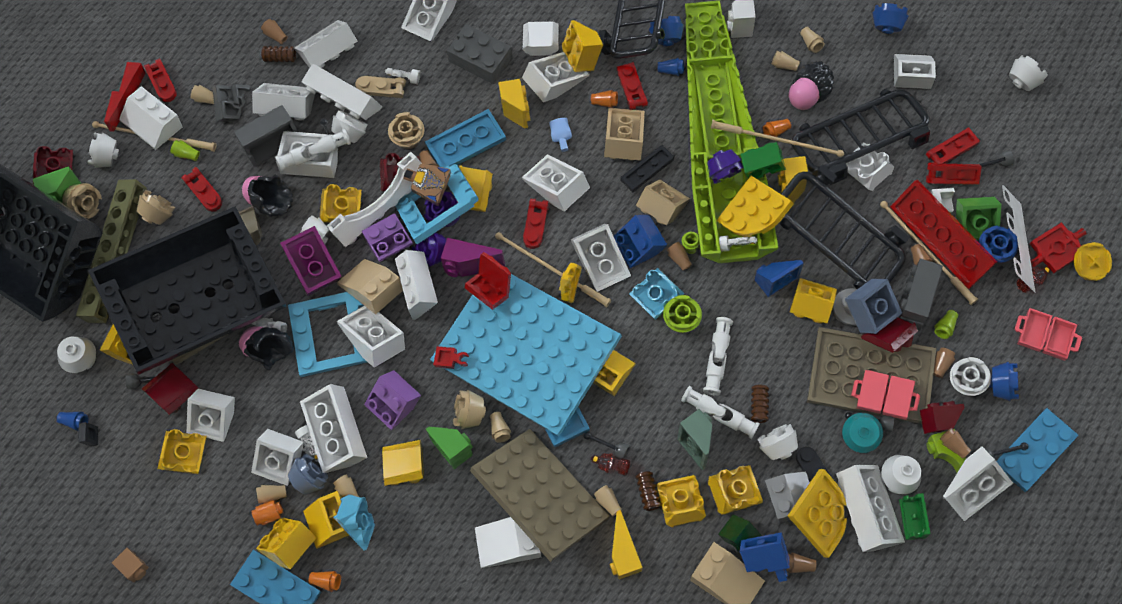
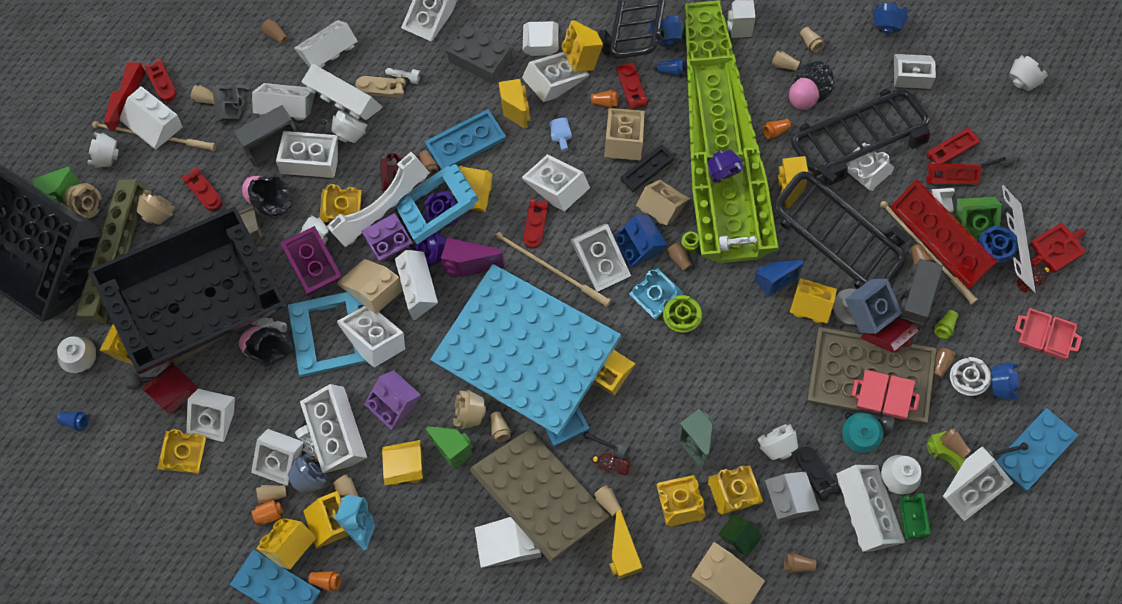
dark red slope [33,146,73,184] -> none
black plate [78,422,98,447] -> none
medium nougat brick [112,548,149,582] -> none
lime cone [170,140,200,161] -> none
reddish brown piece [261,46,296,62] -> none
white piece [275,129,351,172] -> none
tan cone [388,112,424,149] -> none
torso [403,164,452,206] -> none
red plate [433,346,469,369] -> none
red bracket [465,252,511,310] -> none
yellow plate [559,263,582,303] -> none
reddish brown piece [635,471,661,511] -> none
white piece [681,386,760,439] -> none
white piece [703,317,733,396] -> none
tan piece [711,120,844,157] -> none
yellow plate [716,176,794,237] -> none
green brick [740,142,786,179] -> none
blue hinge [740,532,790,582] -> none
reddish brown piece [751,385,769,423] -> none
yellow plate [788,469,847,558] -> none
dark red slope [920,401,965,434] -> none
yellow tile [1074,242,1112,281] -> none

